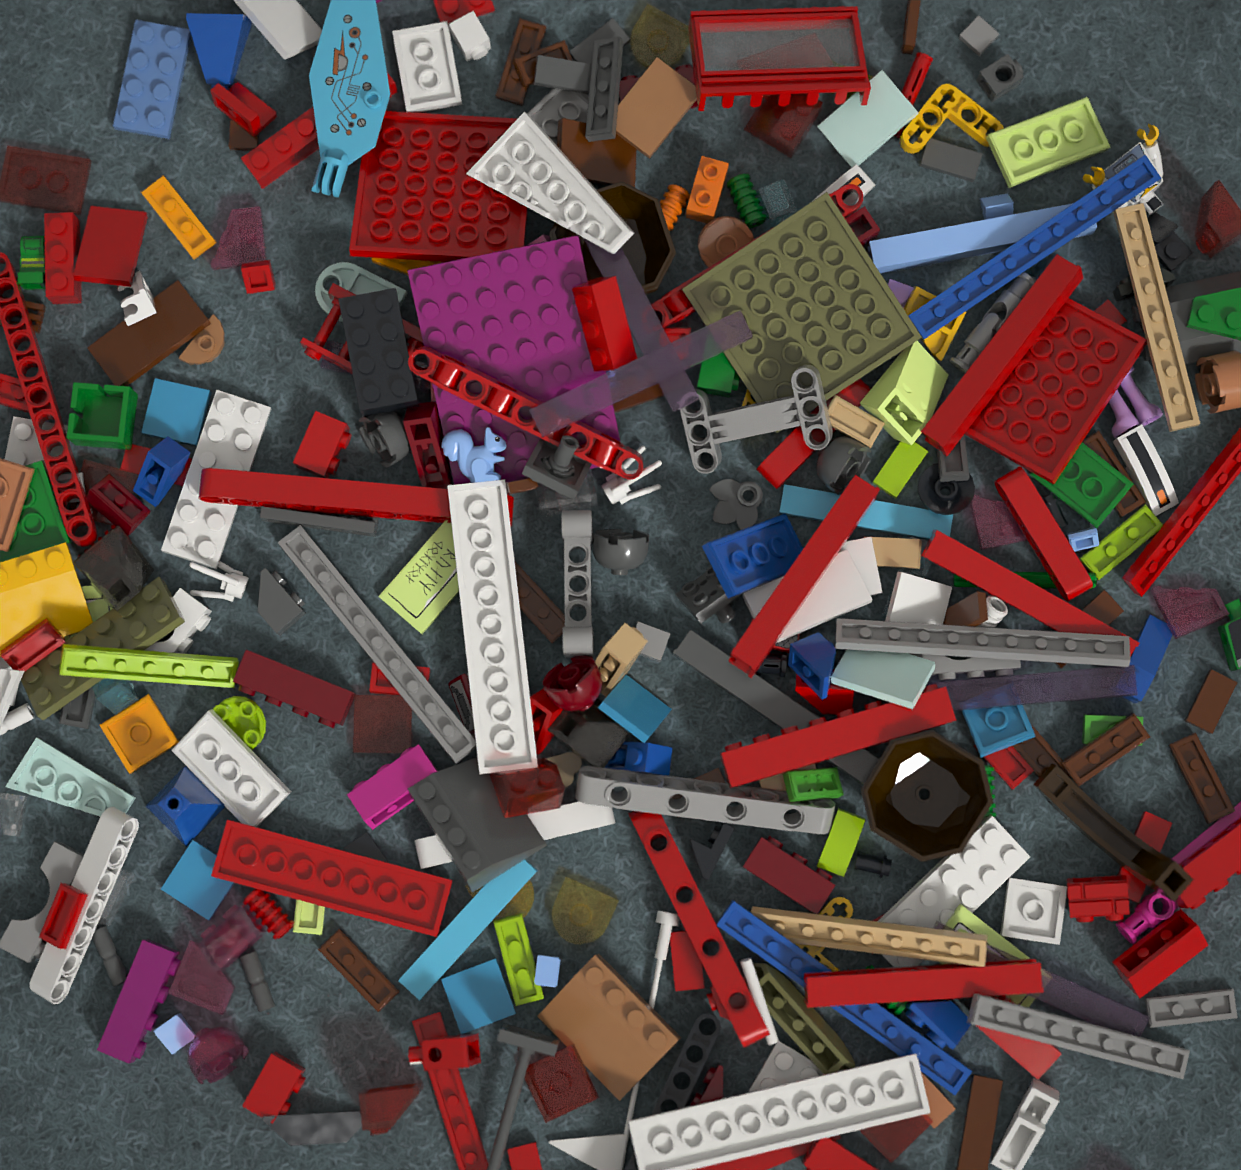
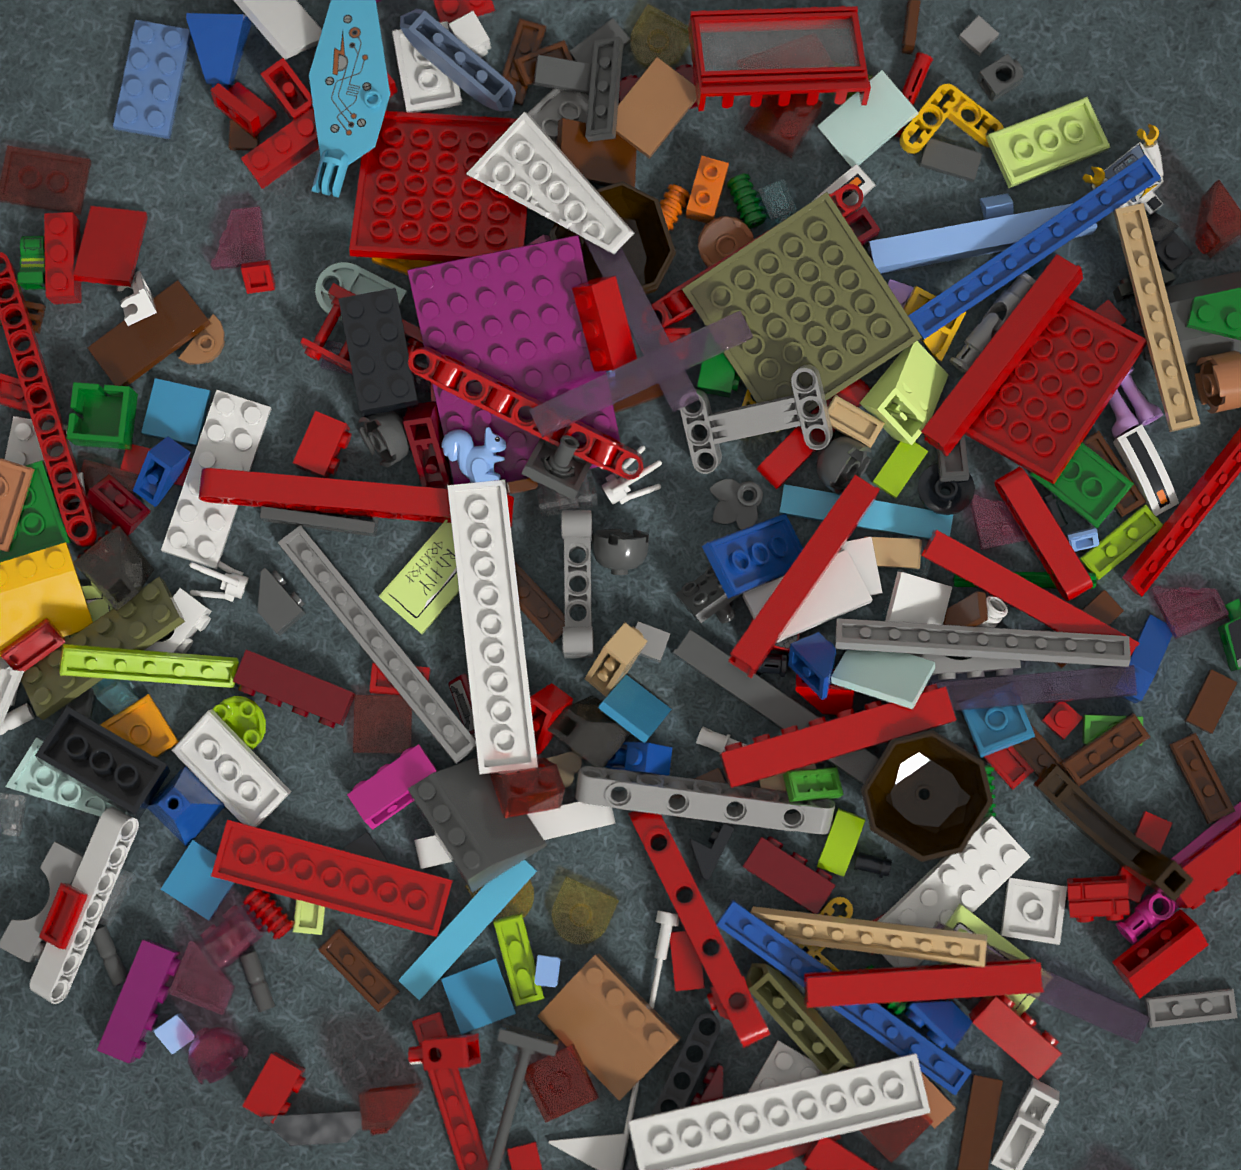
light orange plate [141,175,216,260] -> none
dark red cylinder [543,655,602,711] -> none
white bar [740,958,779,1045] -> none
light grey tile [967,993,1190,1079] -> none
none -> black brick [35,706,170,820]
none -> red brick [261,58,313,121]
none -> sand blue brick [400,9,516,111]
none -> white axle [696,726,747,755]
none -> red plate [1041,699,1083,740]

